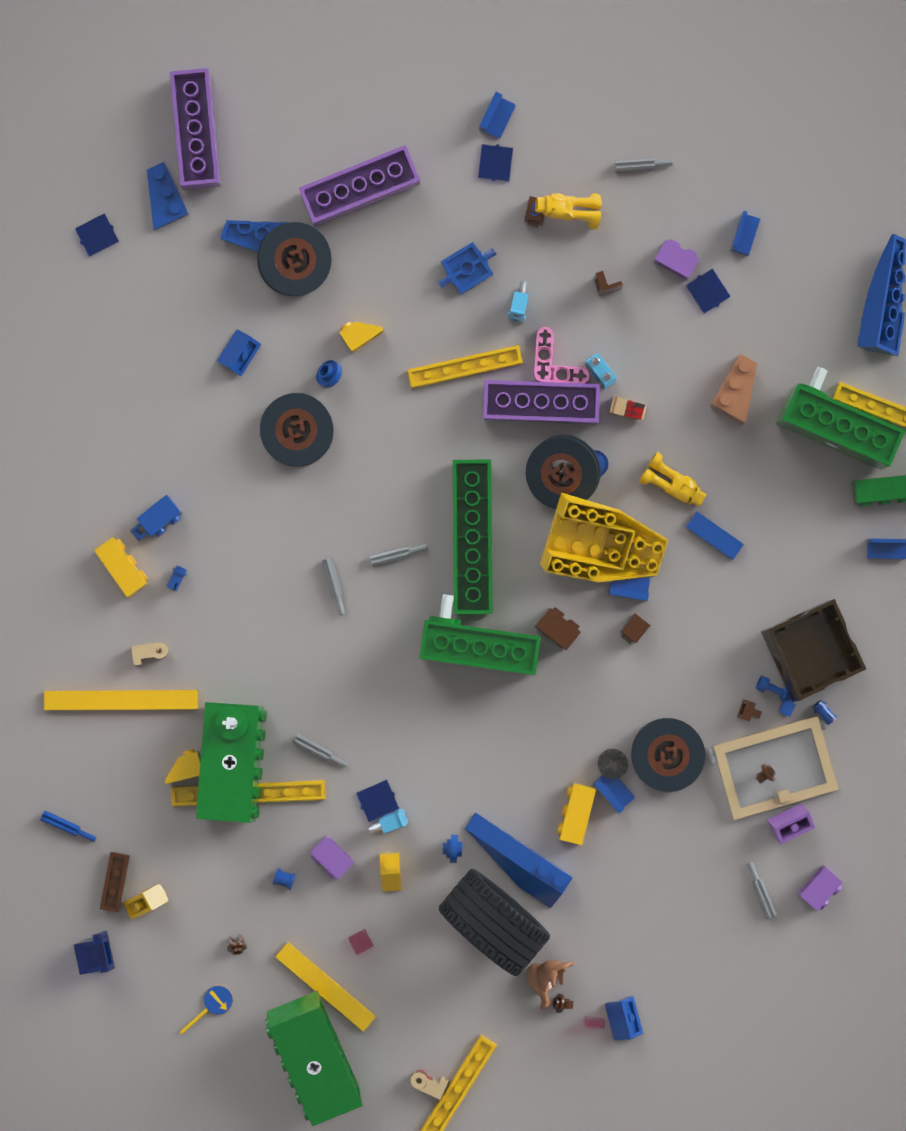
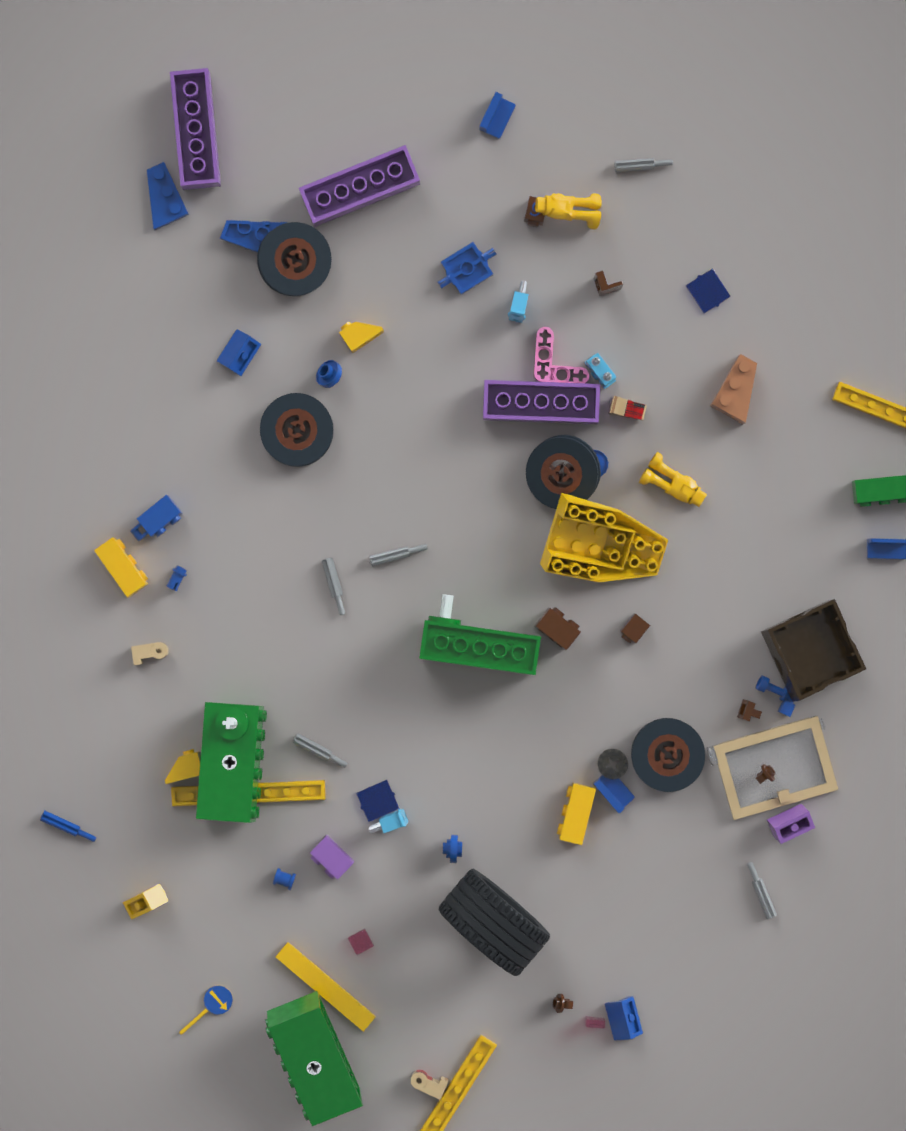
yellow tile [44,690,198,710] -> none
clear blue plate [73,931,115,975] -> none
clear blue piece [75,213,119,257] -> none
reddish brown plate [100,851,130,913] -> none
reddish brown plate [227,934,247,955] -> none
yellow slope [379,852,402,892] -> none
yellow tile [407,345,523,389] -> none
green brick [453,459,493,614] -> none
blue wedge [465,812,573,908] -> none
clear blue piece [478,144,513,182] -> none
nougat piece [526,960,574,1010] -> none
blue panel [608,577,650,601] -> none
medium lavender brick [654,239,700,281] -> none
blue tile [686,511,744,560] -> none
blue panel [730,211,760,256] -> none
green piece [776,367,906,470] -> none
medium lavender brick [797,865,843,911] -> none
blue pin [813,700,837,725] -> none
blue wedge [857,234,906,356] -> none

